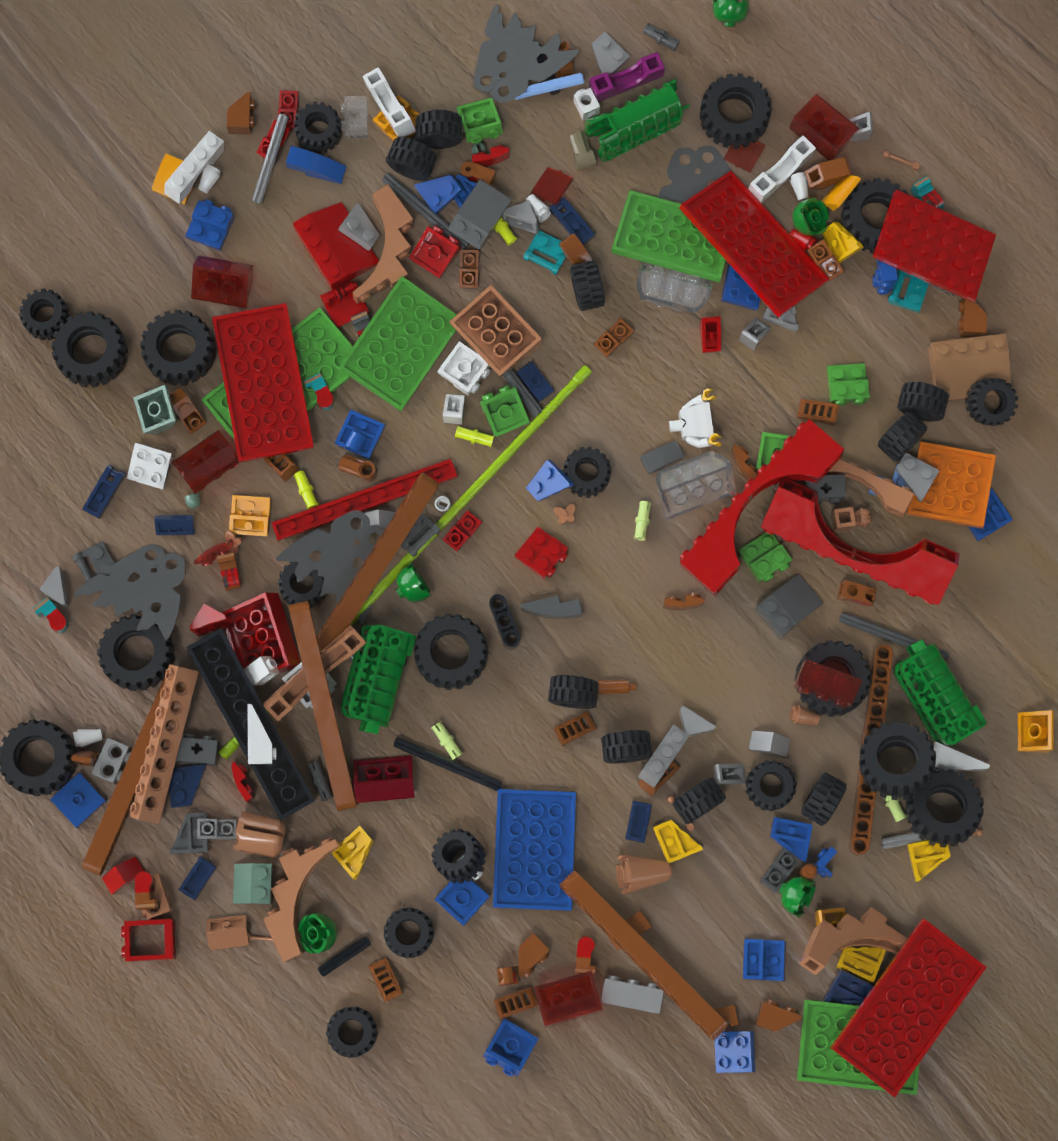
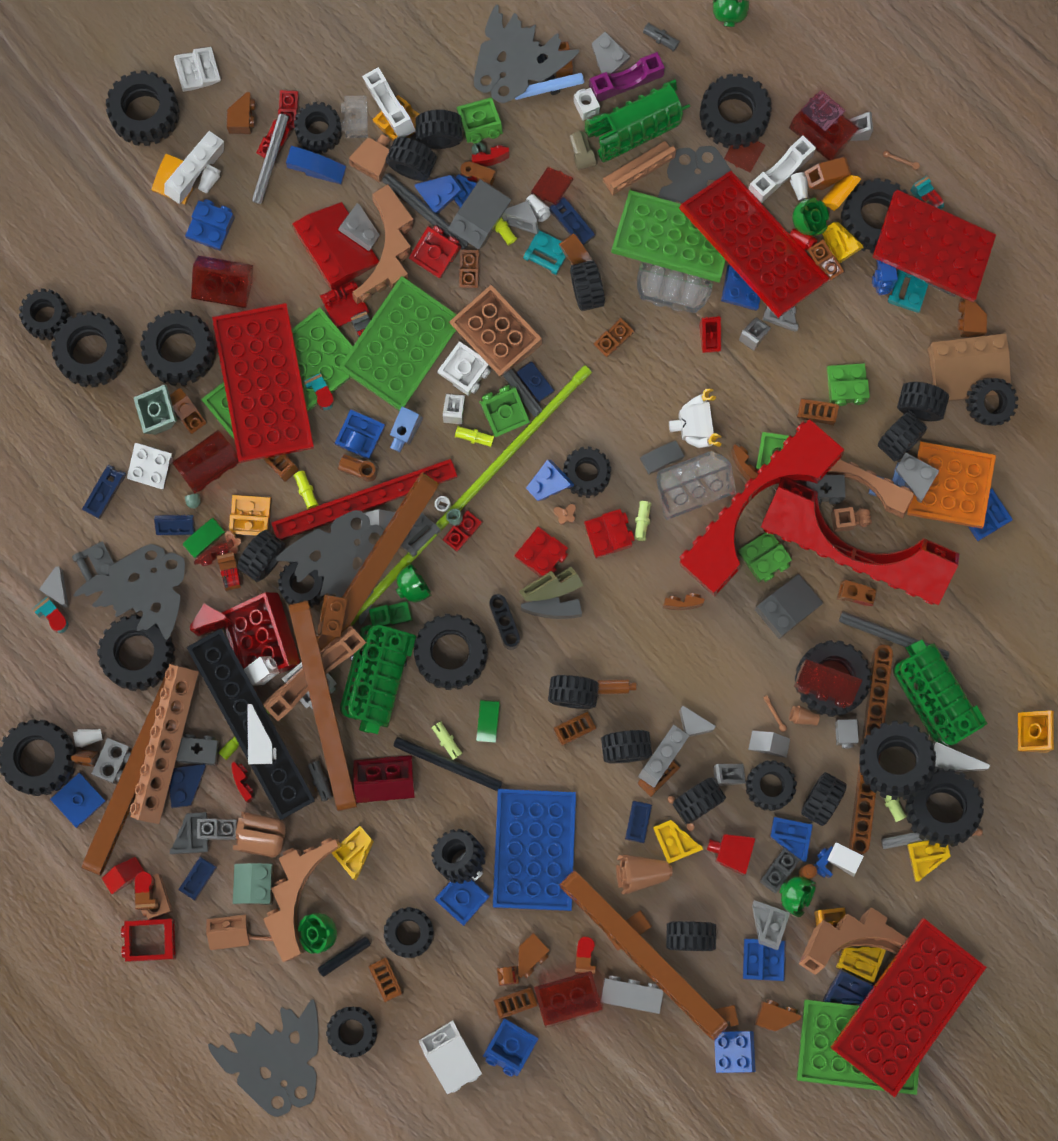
none -> black tyre [106,70,180,146]
none -> white slope [174,47,221,92]
none -> green slope [183,518,226,558]
none -> dark grey piece [208,999,318,1117]
none -> black tyre [237,530,286,582]
none -> dark orange brick [317,595,347,638]
none -> nougat torso [349,134,390,183]
none -> green slope [369,601,413,626]
none -> medium blue torso [390,407,423,452]
none -> white slope [418,1021,482,1094]
none -> sand green hinge [446,509,463,526]
none -> green slope [476,700,500,743]
none -> olive slope [519,567,583,601]
none -> red plate [584,509,635,559]
none -> nougat fence [603,141,676,195]
none -> black tyre [666,921,716,951]
none -> red torso [707,834,756,875]
none -> light grey wing [752,900,790,950]
none -> nougat hinge [763,695,787,732]
none -> clear pink piece [801,90,845,131]
none -> white slope [827,843,864,877]
none -> light grey brick [835,719,859,749]

